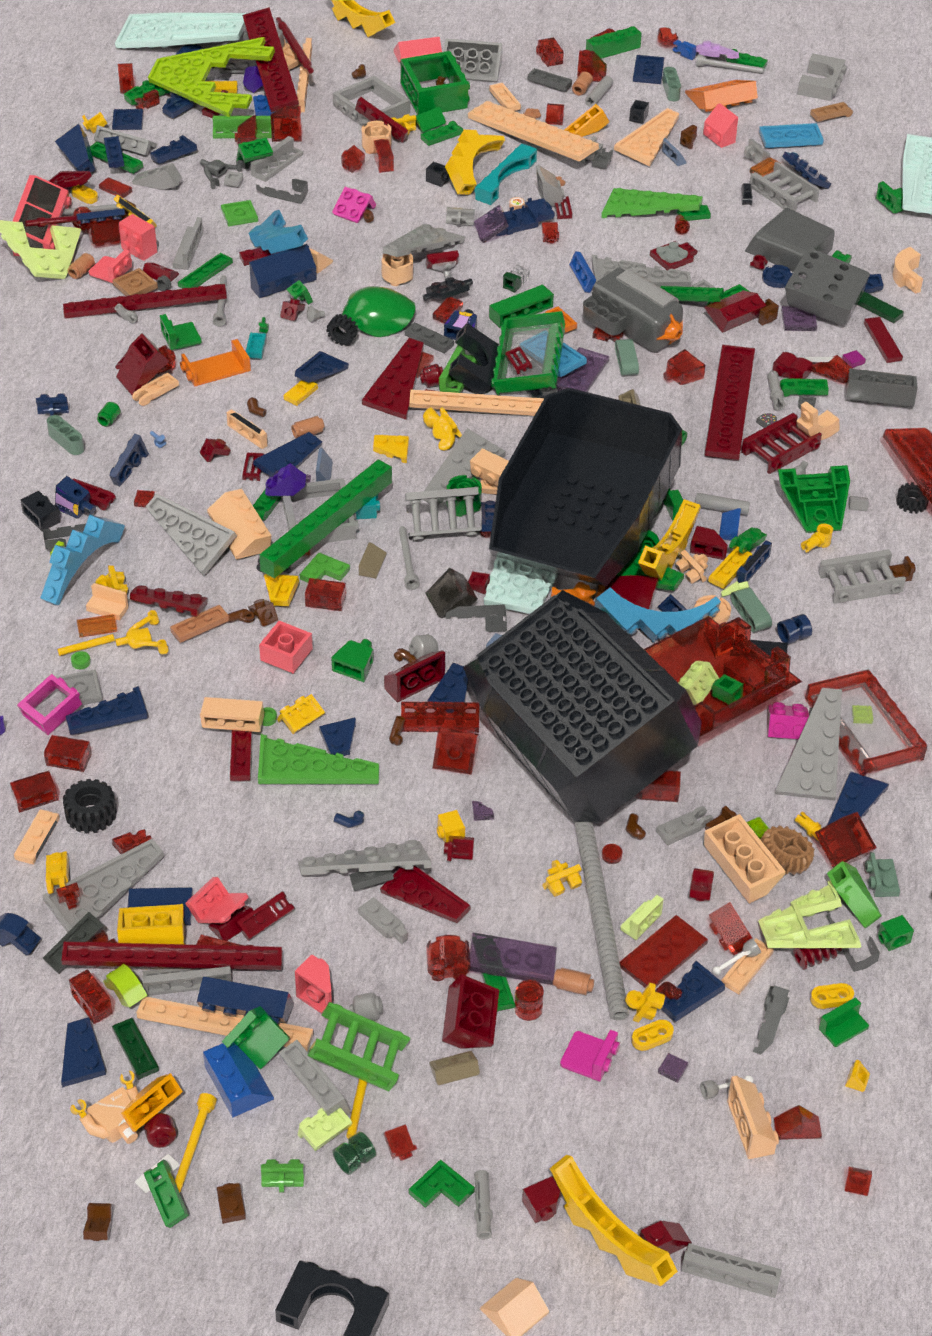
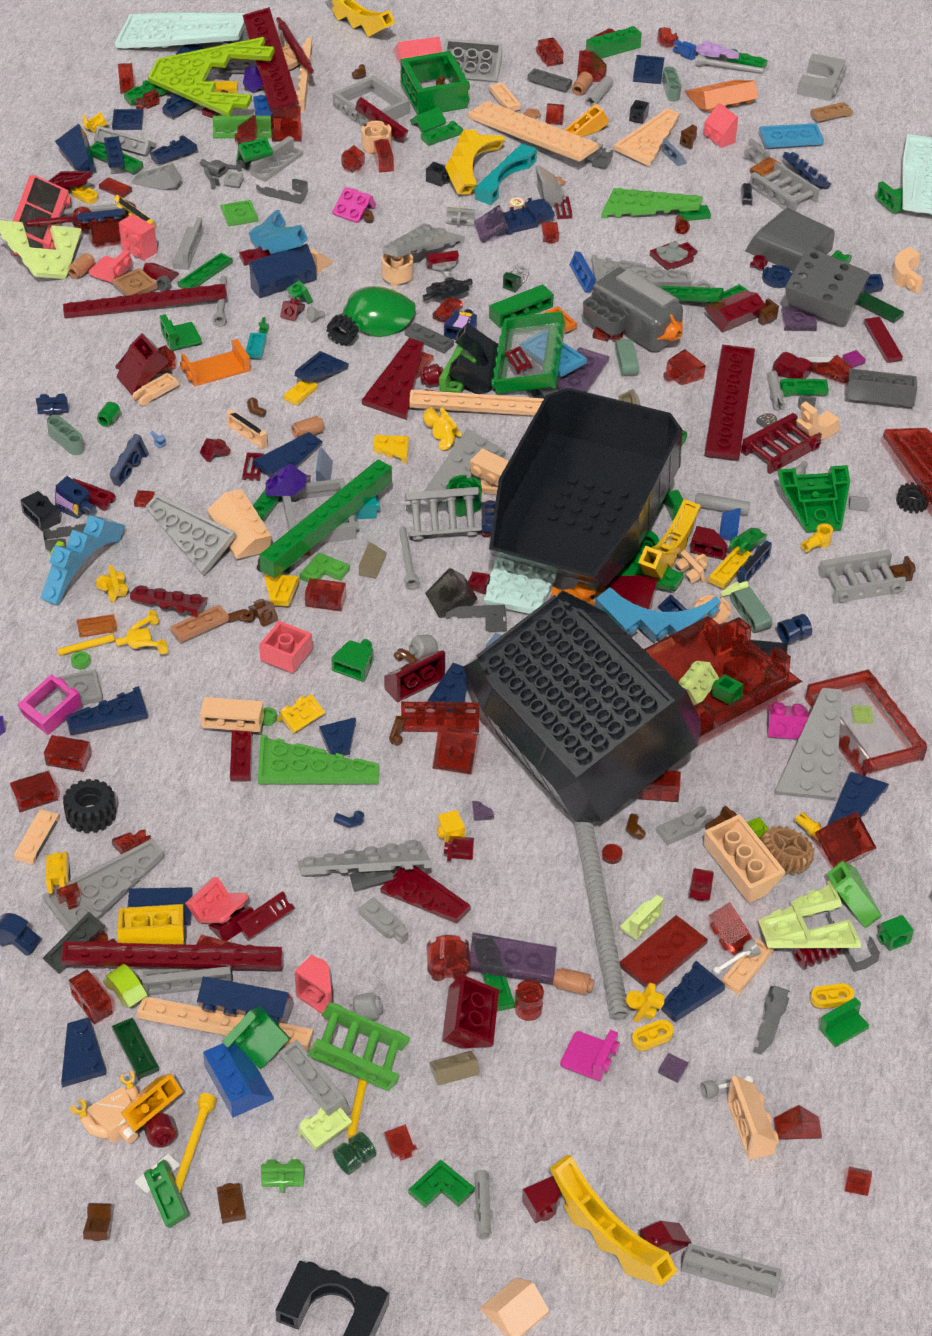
light nougat panel [86,583,128,621] -> none
light grey arm [115,304,138,323] -> none
yellow hips [392,114,416,135] -> none
yellow hips [542,860,583,897] -> none
clear red arm [655,982,682,1000] -> none
yellow slope [845,1060,870,1092] -> none
sand green bracket [865,852,900,897] -> none

